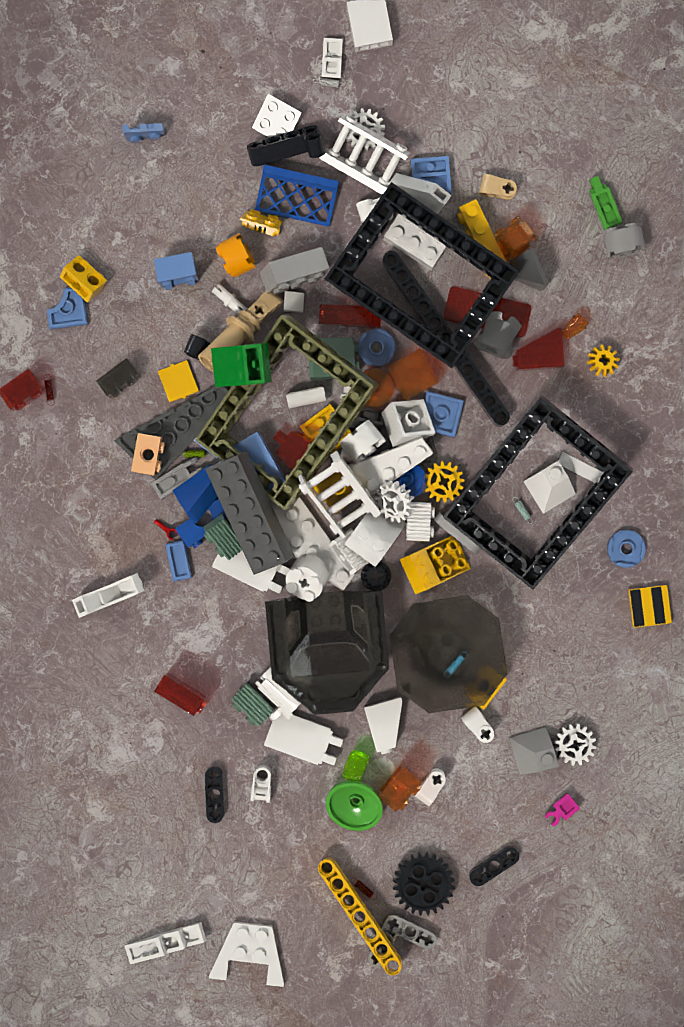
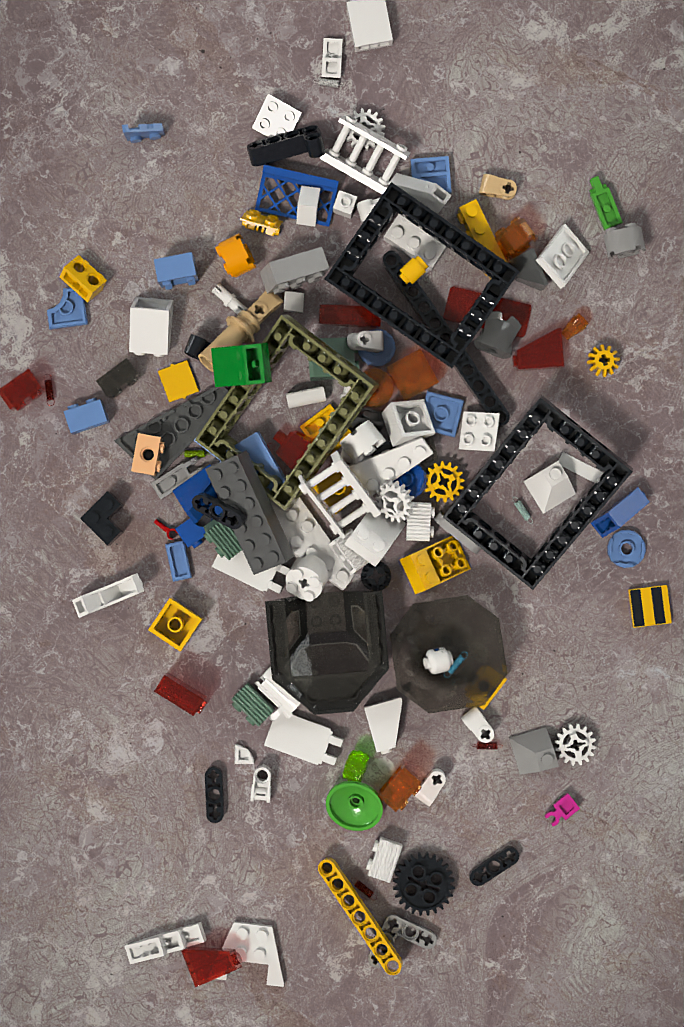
none -> medium blue brick [63,398,110,435]
none -> black brick [80,491,124,546]
none -> white slope [129,297,174,357]
none -> yellow brick [148,597,203,652]
none -> clear red slope [181,947,242,987]
none -> black beam [192,492,246,529]
none -> white tile [235,744,254,764]
none -> white slope [296,186,321,227]
none -> white brick [333,190,357,219]
none -> white piece [347,331,384,352]
none -> white brick [366,836,403,883]
none -> yellow brick [399,256,428,285]
none -> white head [423,647,453,674]
none -> white hinge [459,411,500,452]
none -> clear red piece [473,742,503,750]
none -> white tile [536,224,589,289]
none -> slope [591,487,650,538]

